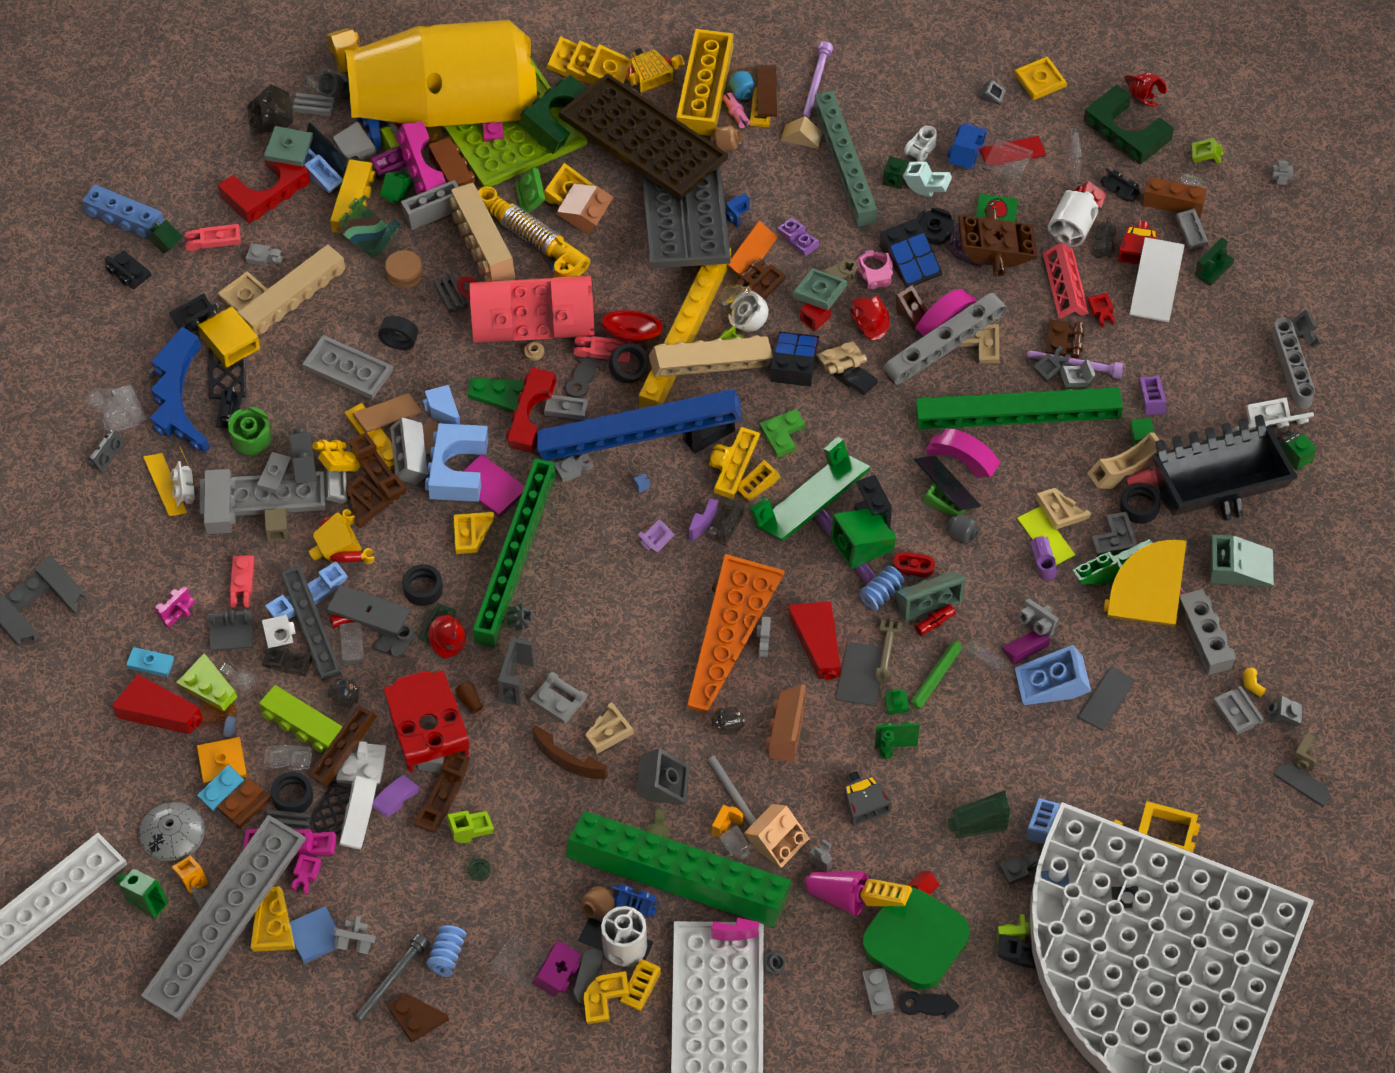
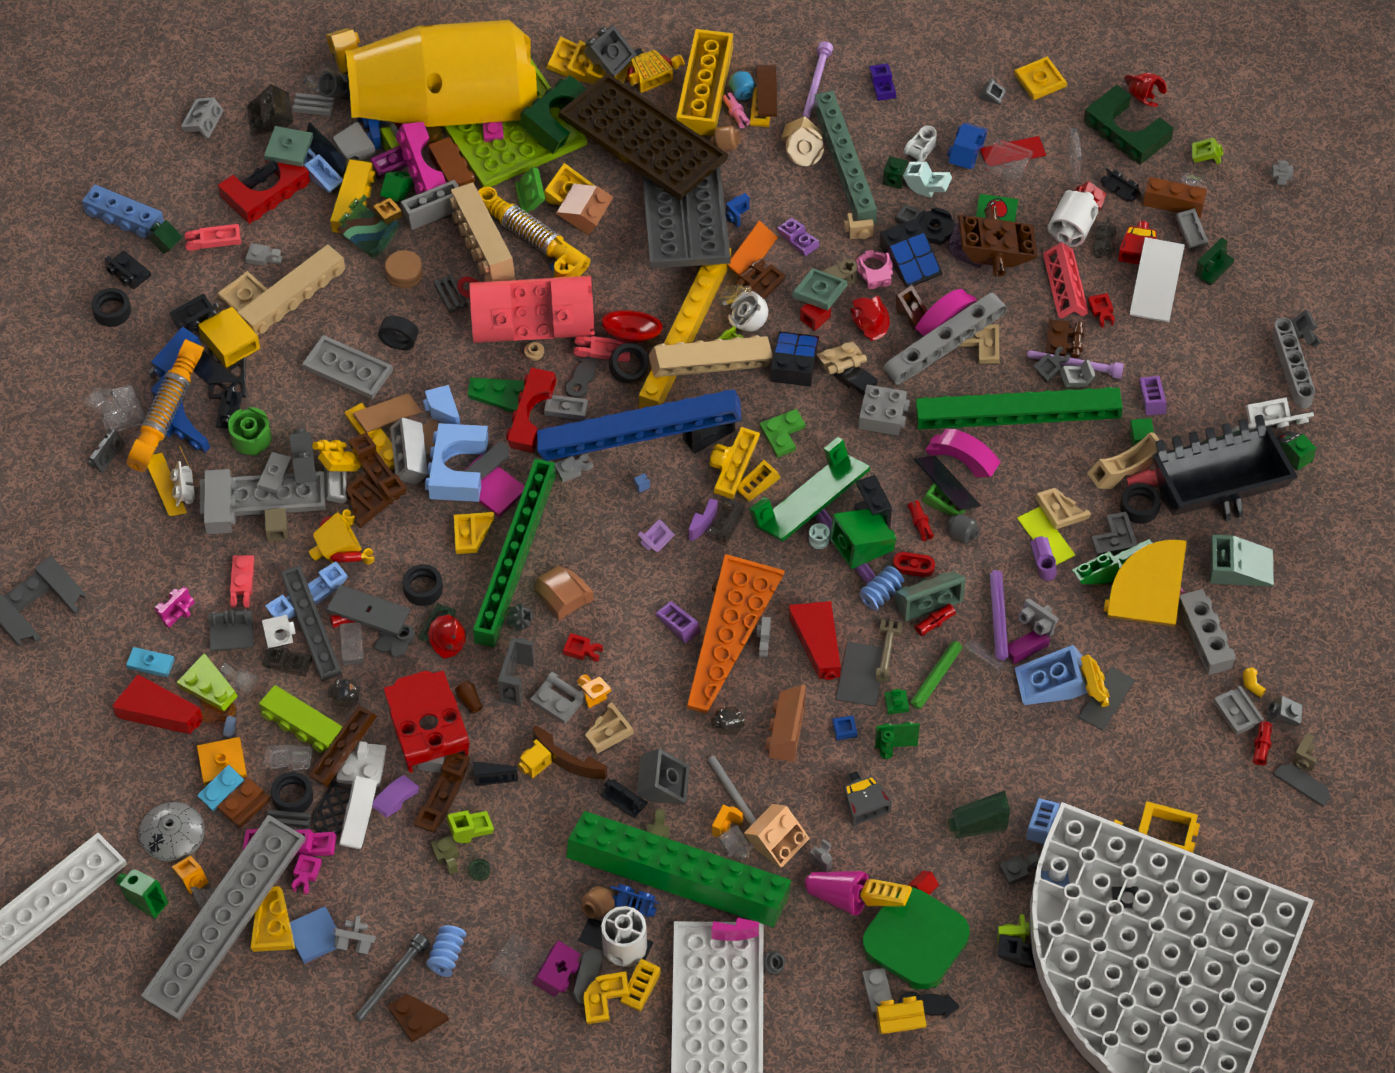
none -> black tyre [92,288,131,327]
none -> light orange piece [126,339,204,472]
none -> light grey bracket [181,97,223,138]
none -> black sticker [194,350,237,384]
none -> black pin [241,160,280,189]
none -> pearl gold bracket [373,198,403,225]
none -> olive plate [430,835,459,875]
none -> dark grey piece [463,441,509,480]
none -> black slope [473,762,518,786]
none -> yellow brick [517,739,552,778]
none -> nougat slope [534,565,594,621]
none -> red plate [563,633,603,662]
none -> light orange bracket [577,674,611,708]
none -> dark grey plate [583,25,637,77]
none -> black hinge [600,779,648,819]
none -> medium lavender slope [655,601,701,643]
none -> tan tile [786,128,824,166]
none -> light aqua wheel [809,523,830,549]
none -> blue tile [832,716,858,740]
none -> tan bracket [844,213,874,239]
none -> light grey brick [859,385,910,436]
none -> dark purple slope [869,63,896,101]
none -> yellow brick [875,996,926,1034]
none -> dark grey tile [895,204,921,224]
none -> red pin [907,500,934,541]
none -> medium lavender axle [990,570,1008,661]
none -> yellow plate [1080,654,1110,707]
none -> red pin [1252,721,1273,766]

